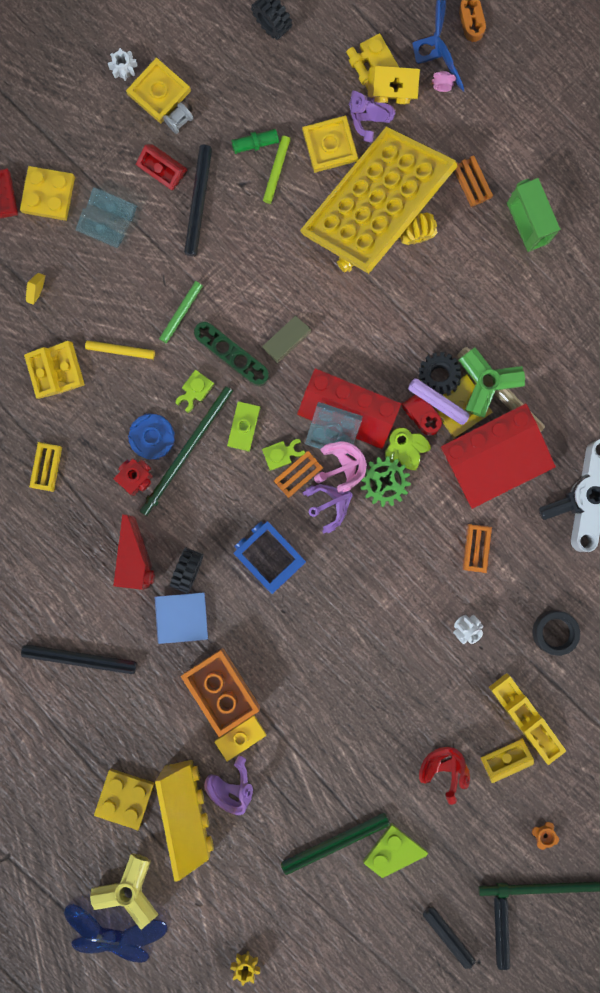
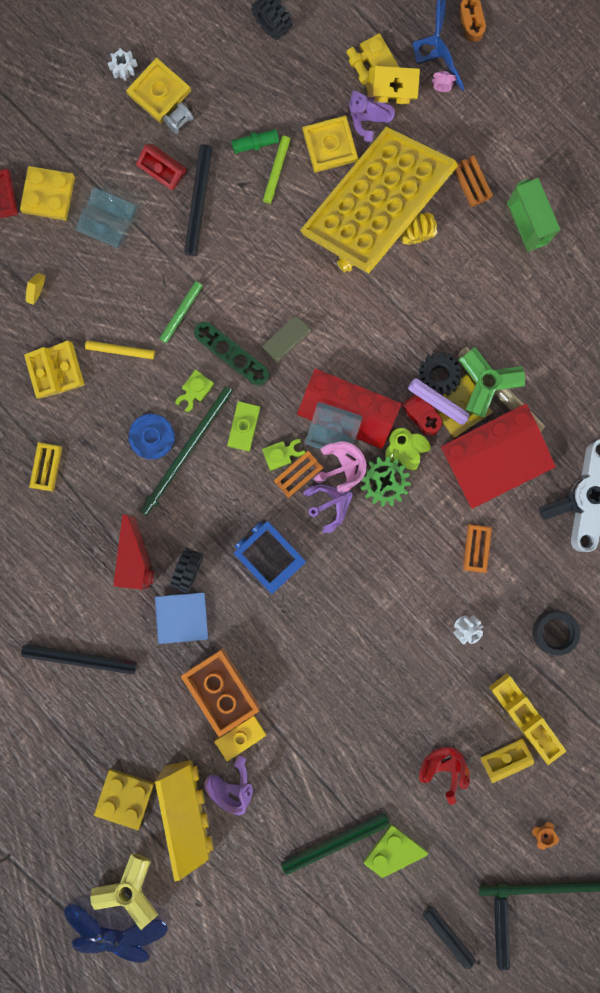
red brick [114,458,153,496] -> none
yellow gear [230,951,260,986] -> none

